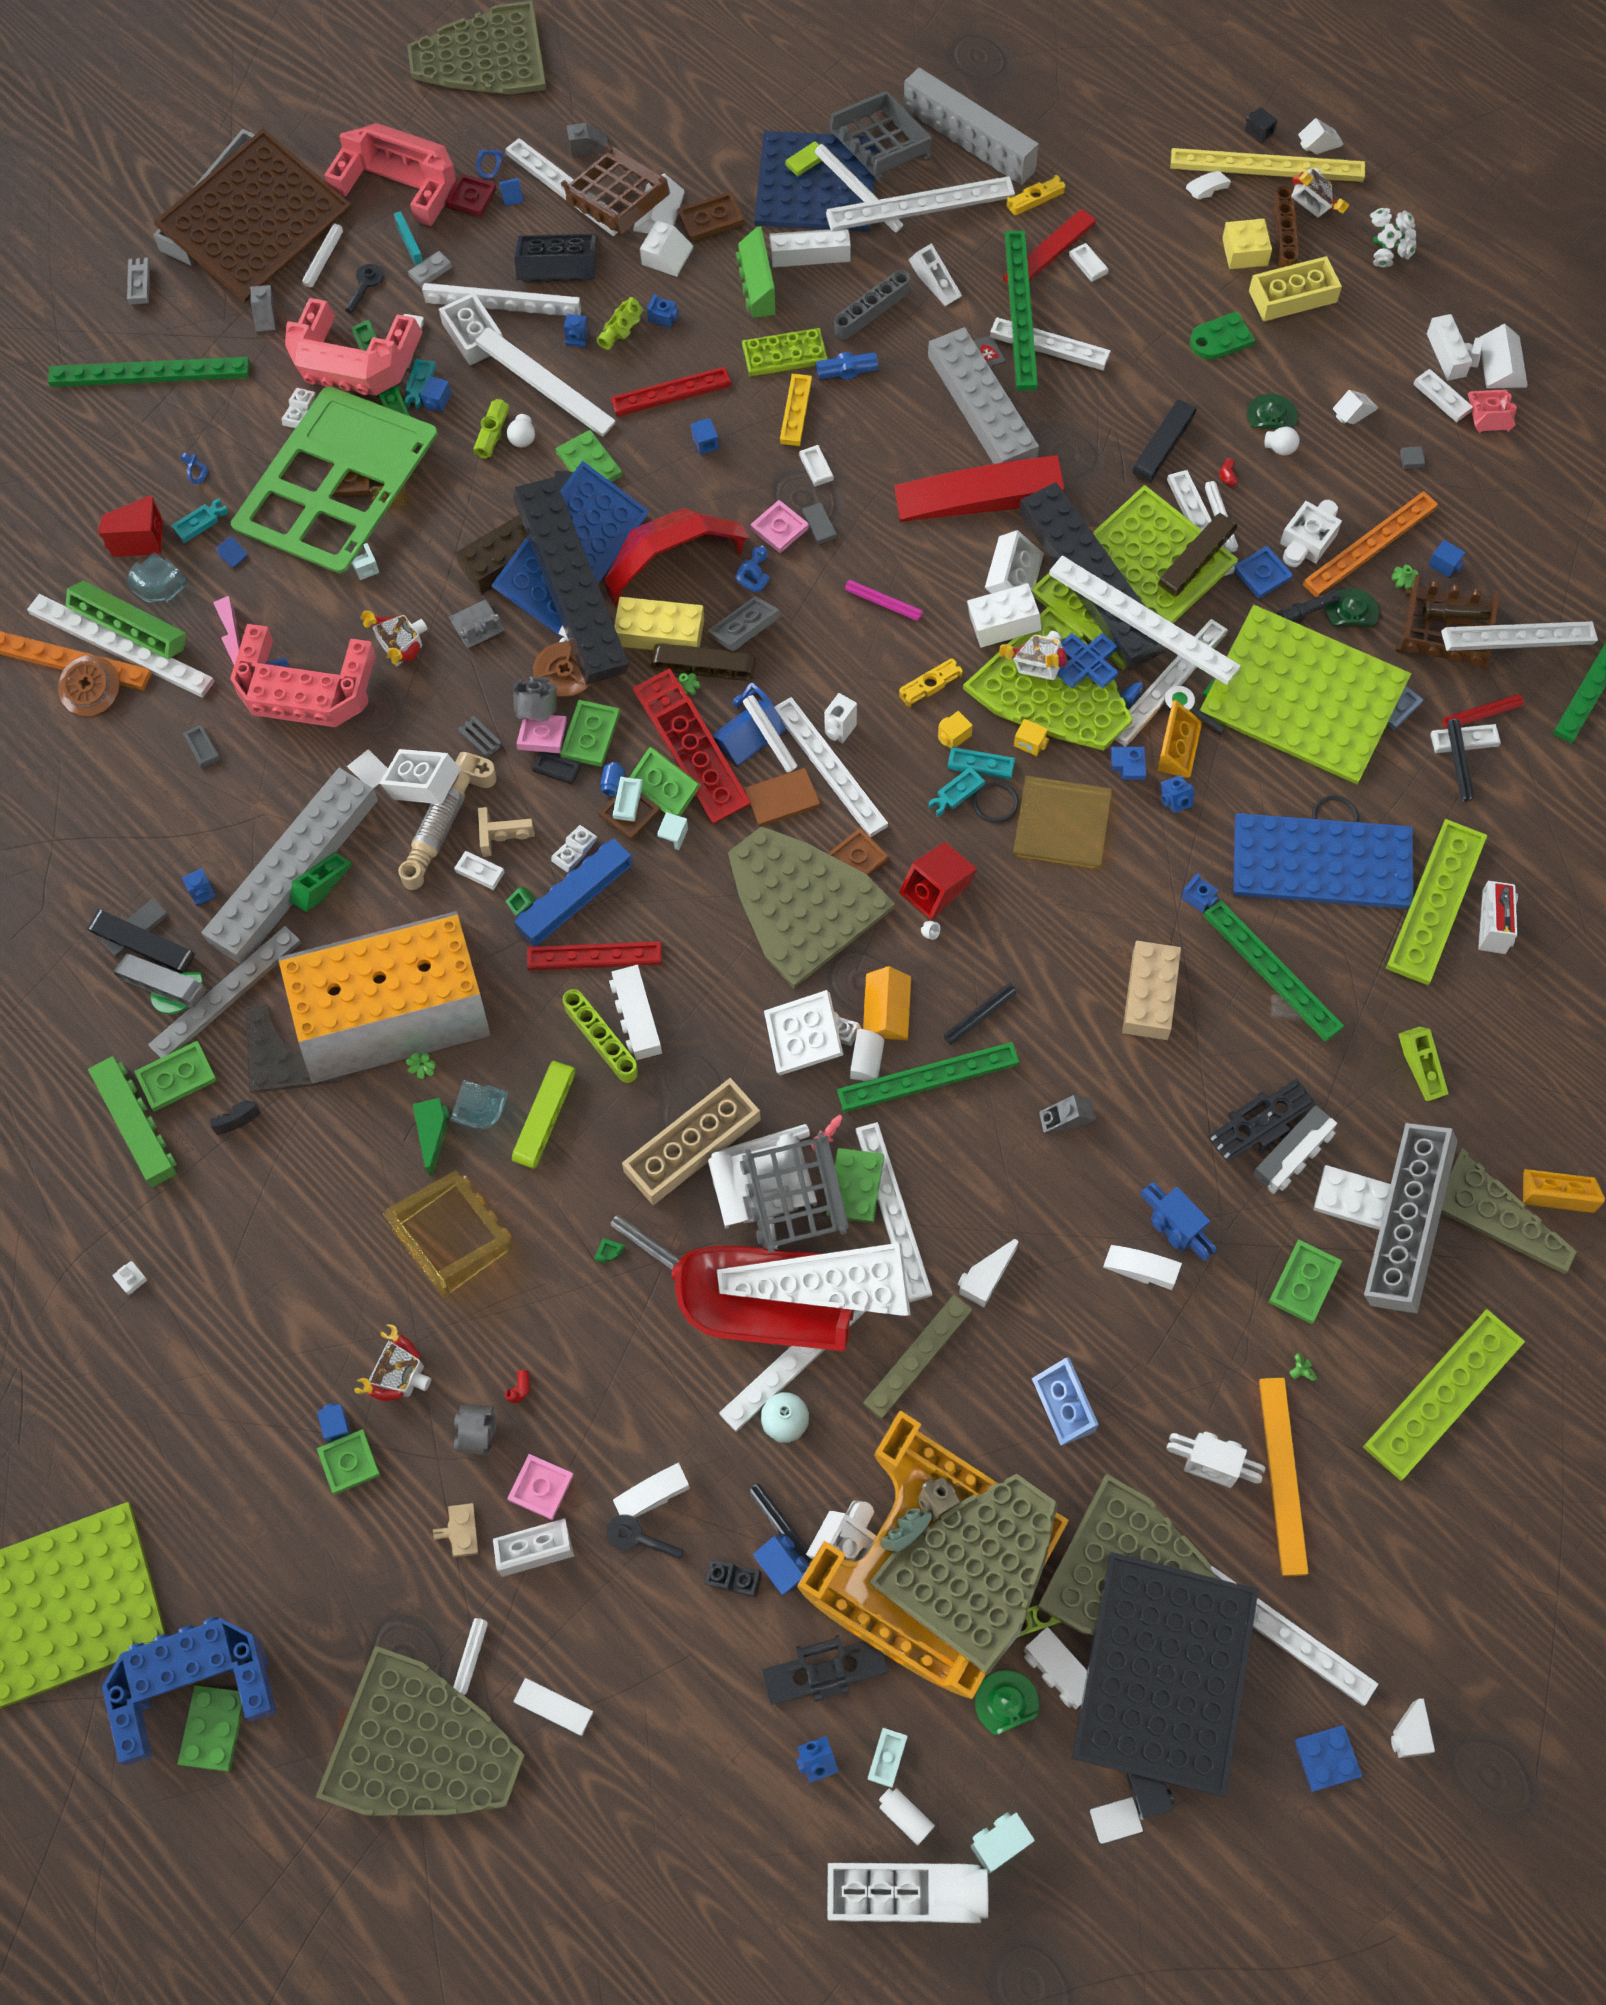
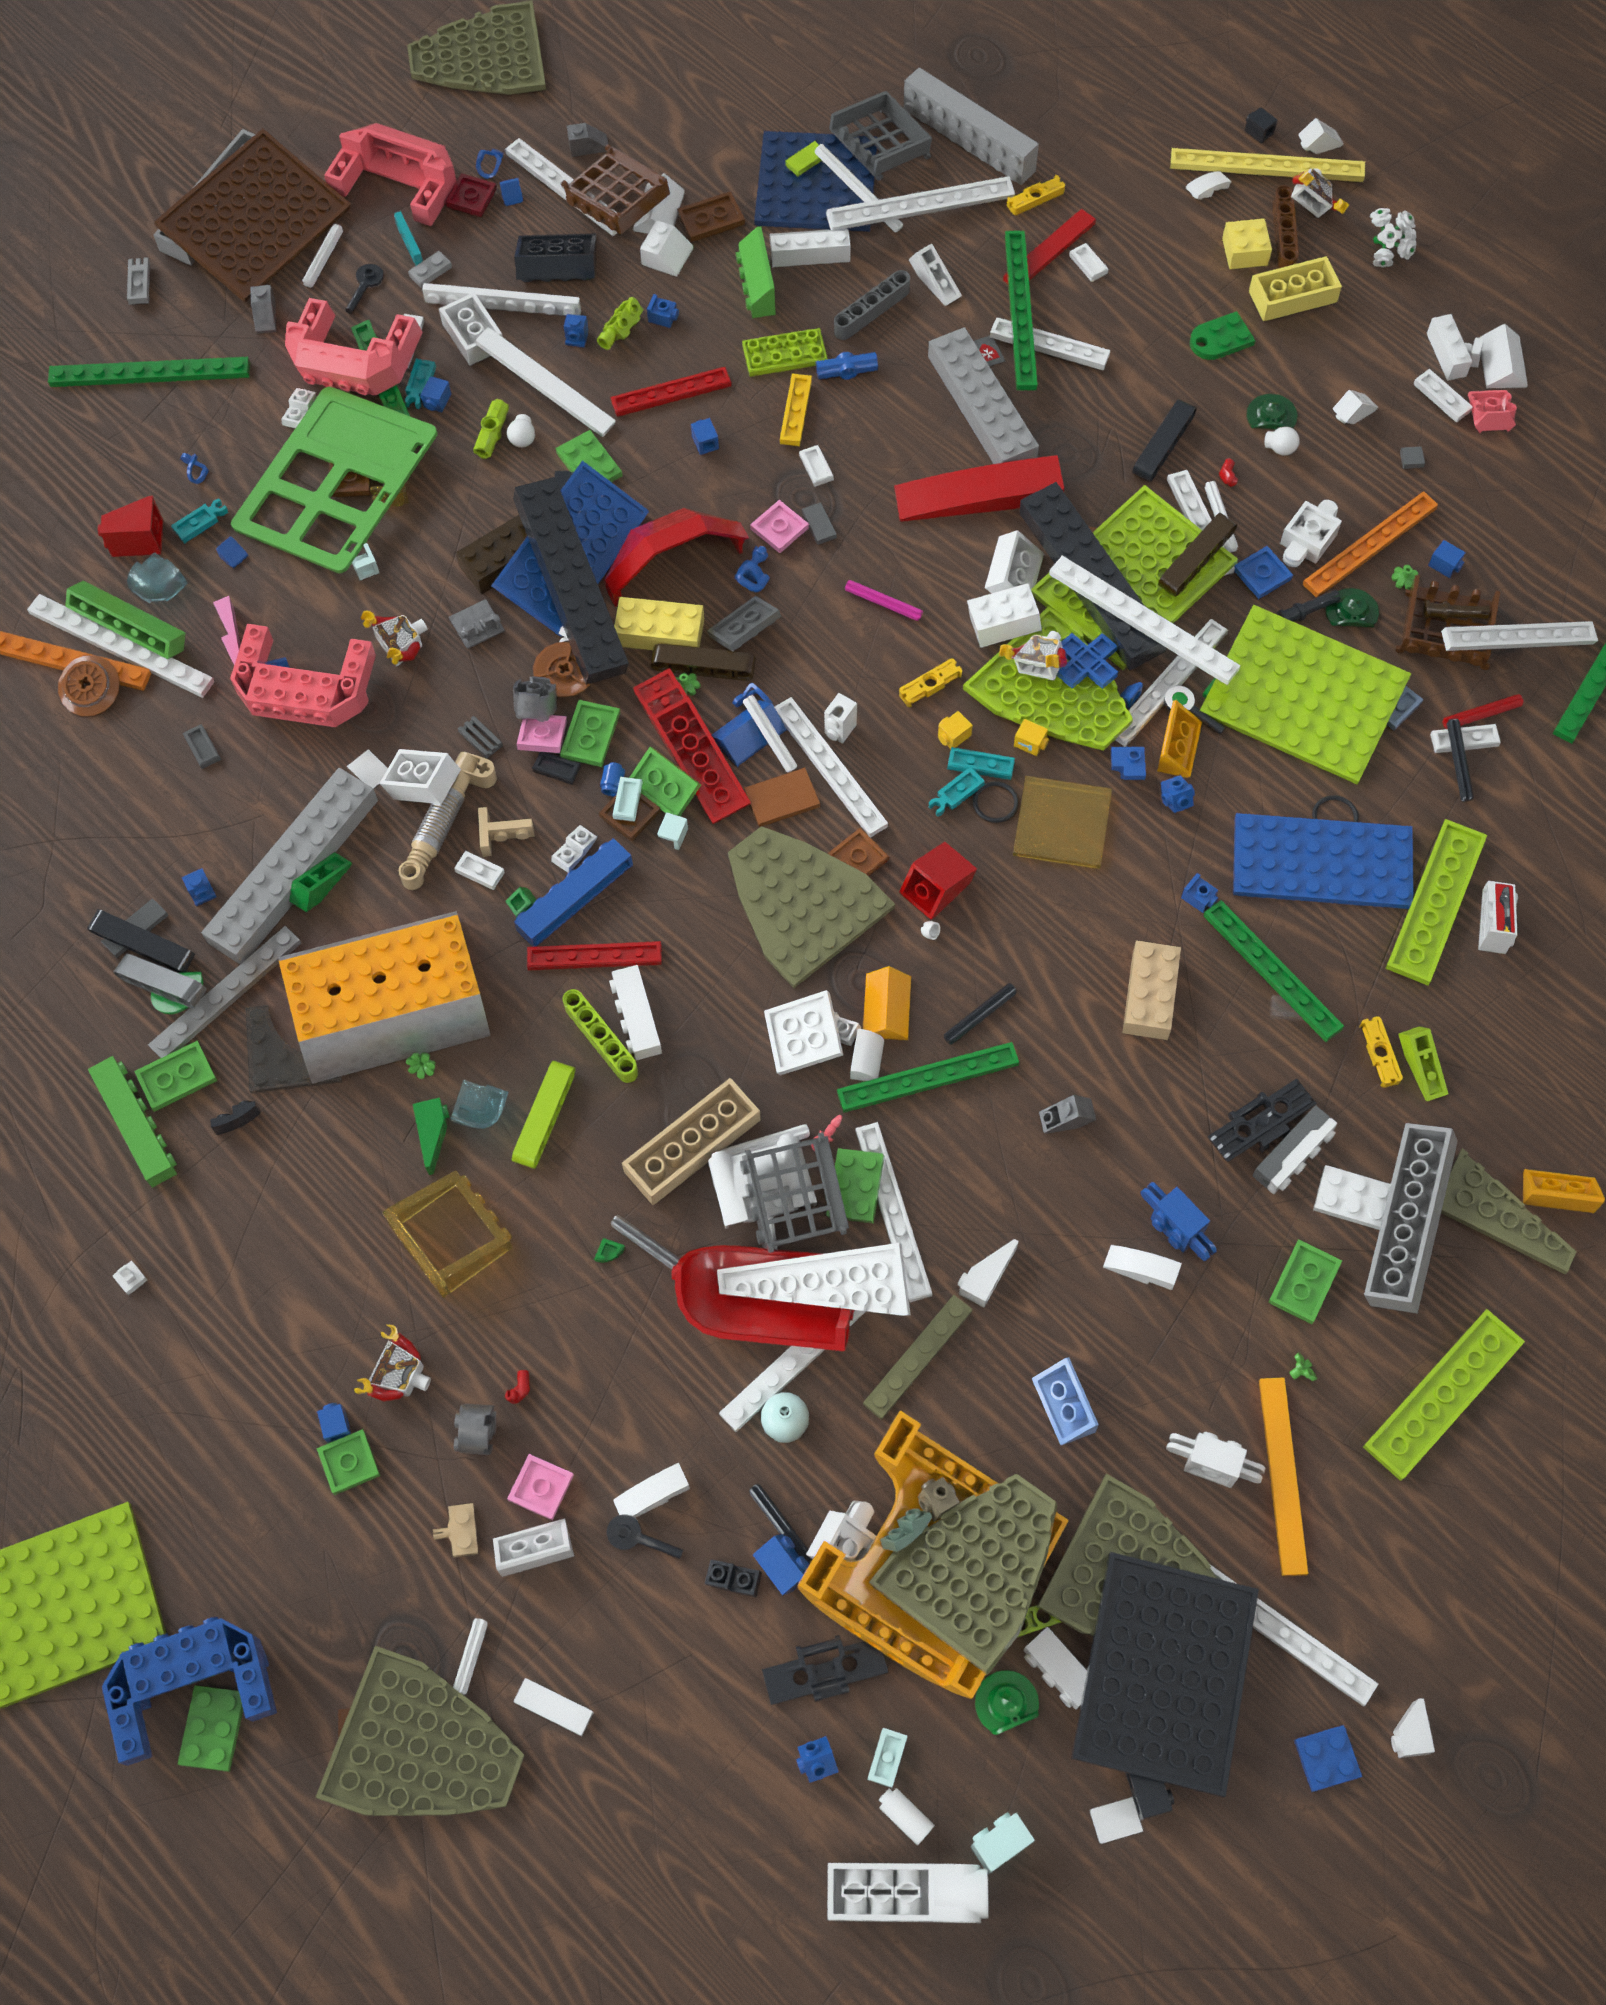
none -> yellow piece [1359,1017,1403,1088]

